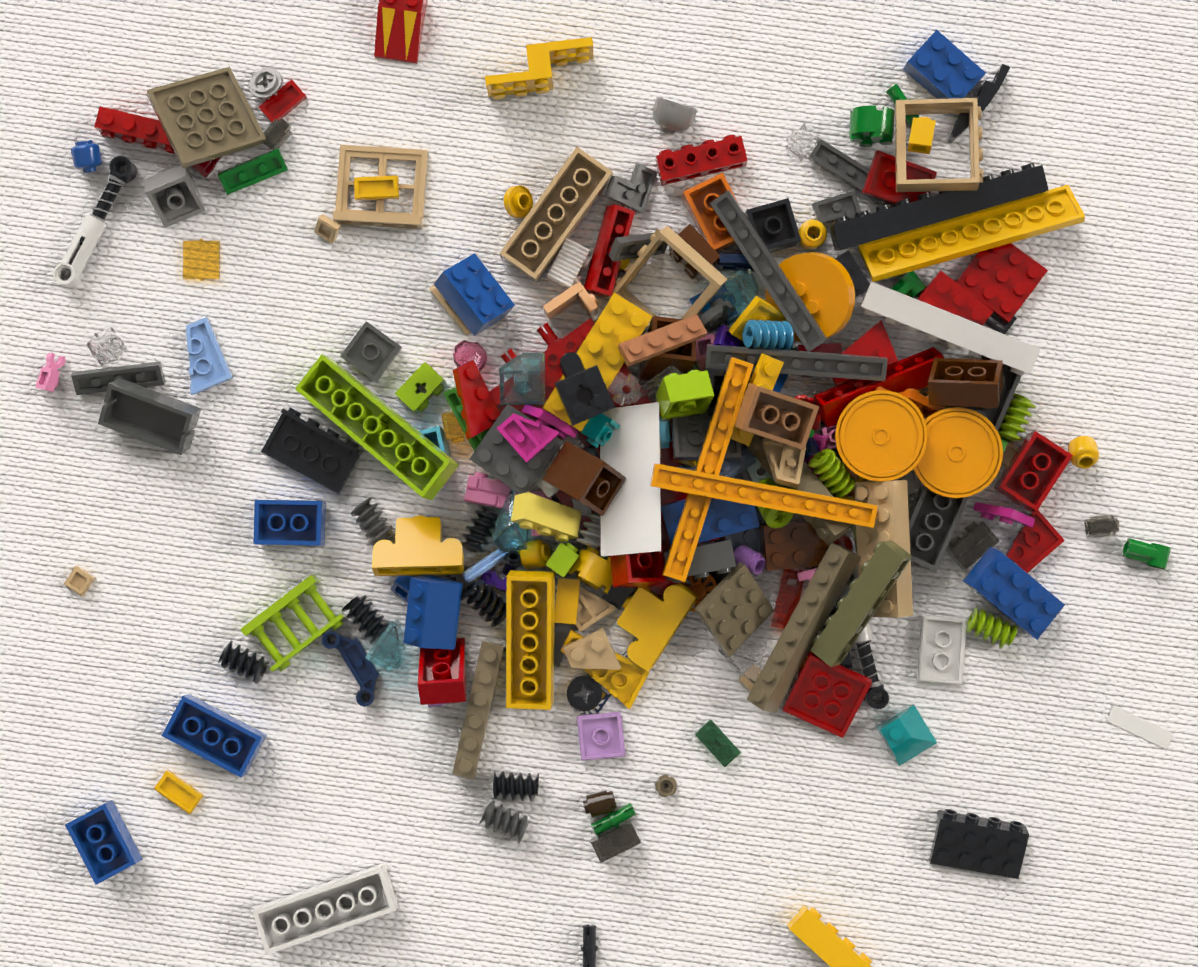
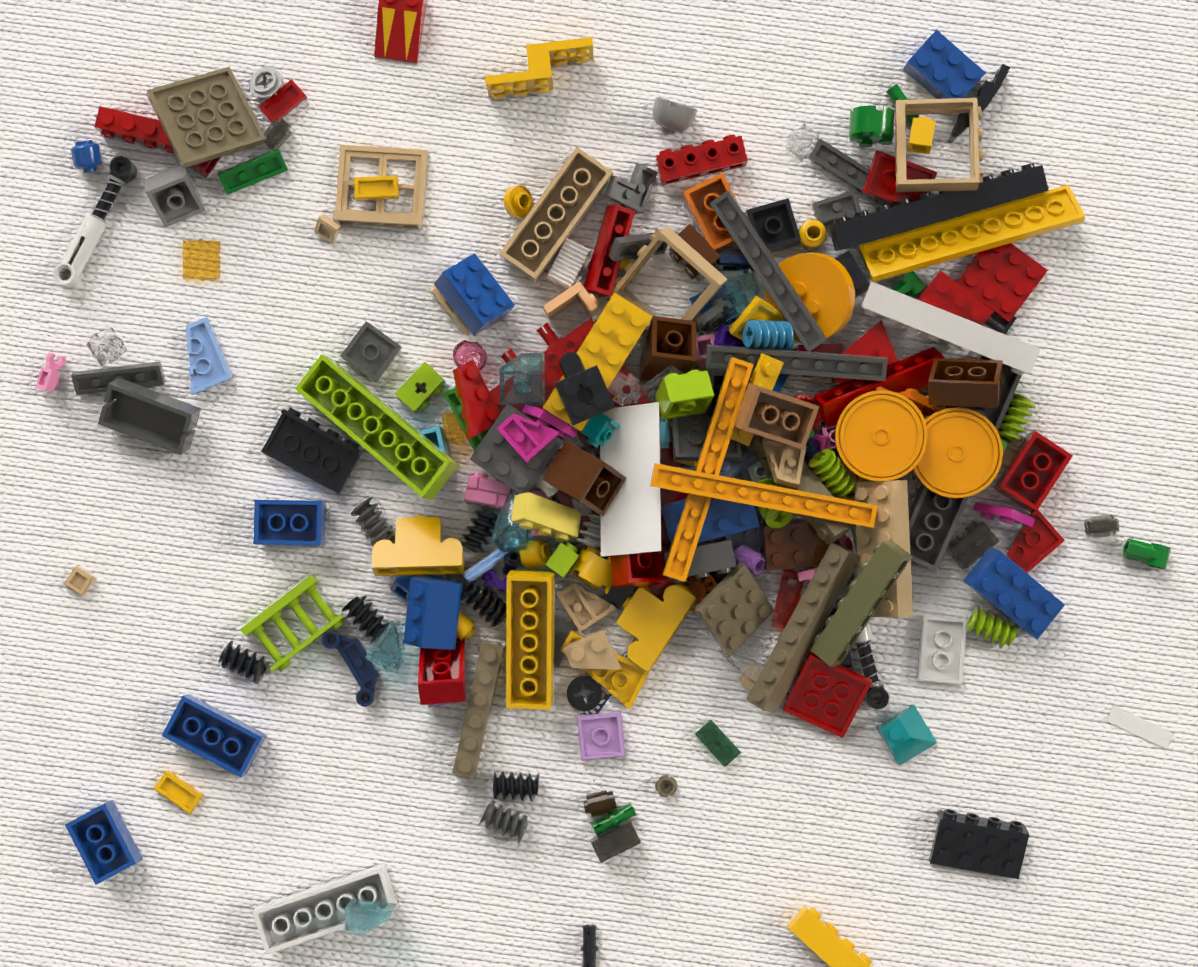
yellow tile [555,578,580,624] -> none
nougat plate [618,314,707,367] -> none
yellow head [1068,436,1099,469] -> none
none -> clear light blue slope [345,899,397,936]
none -> yellow brick [457,611,476,641]

